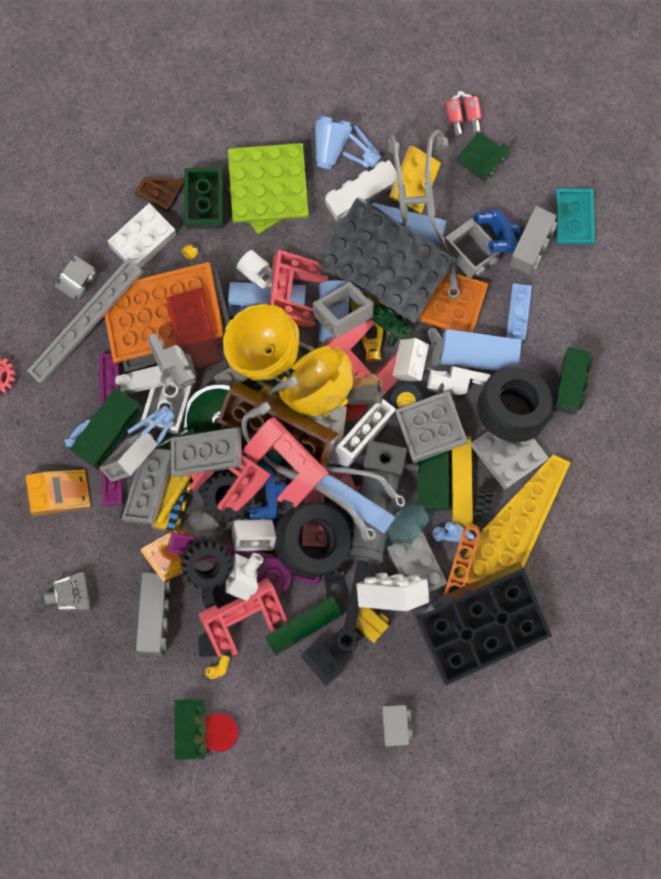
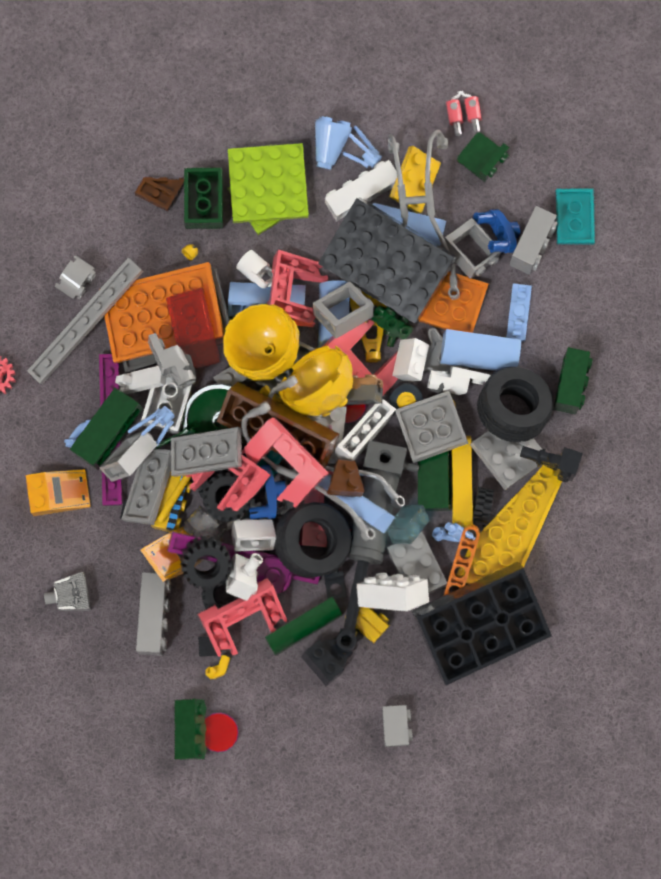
white brick [108,203,176,268] -> none
none -> reddish brown wing [327,460,364,497]
none -> black brick [519,446,583,483]

